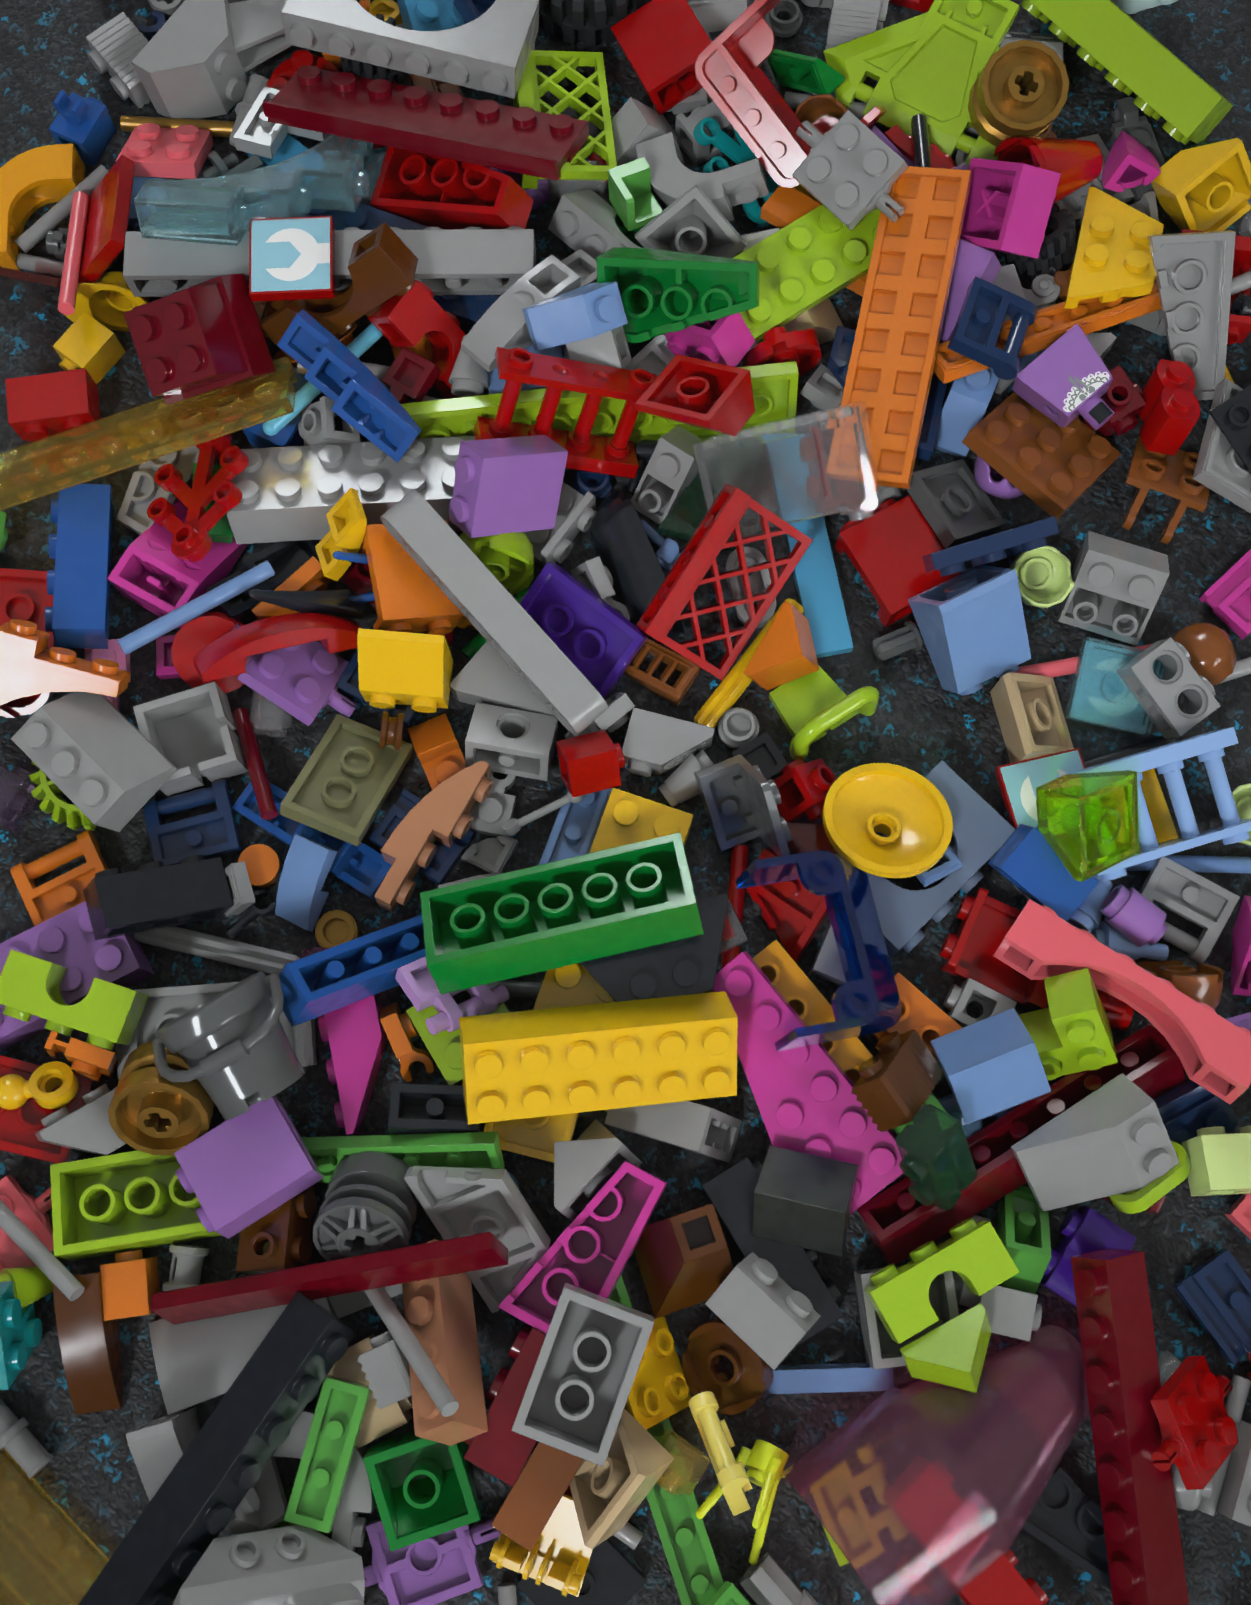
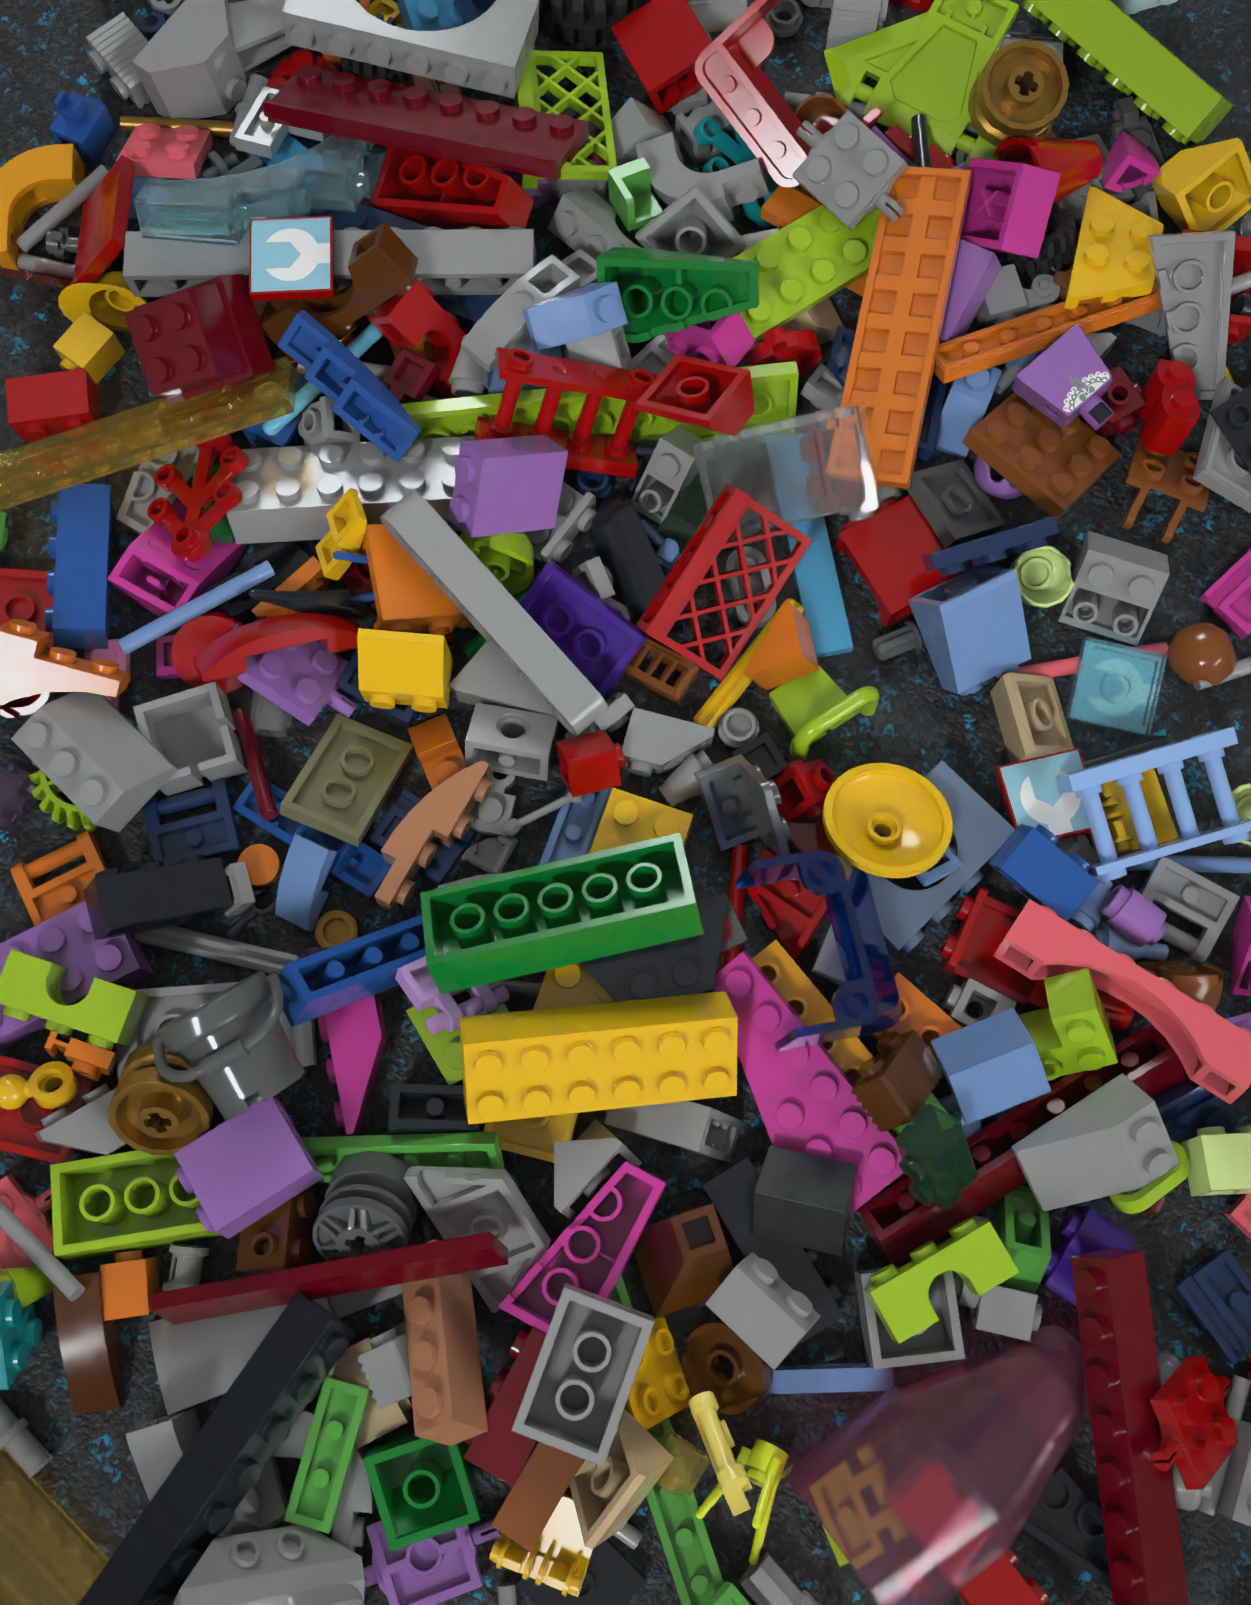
coral bar [57,191,89,315] -> none
light grey bar [364,1287,459,1417] -> none
reddish brown bush [379,711,404,750] -> none
orange plate [380,1002,434,1082] -> none
green slope [767,49,845,94] -> none
lime slope [900,1303,992,1393] -> none
dark blue plate [948,276,1037,380] -> none
clear neon green slope [1036,770,1139,882] -> none
light grey brick [1116,637,1221,738] -> none

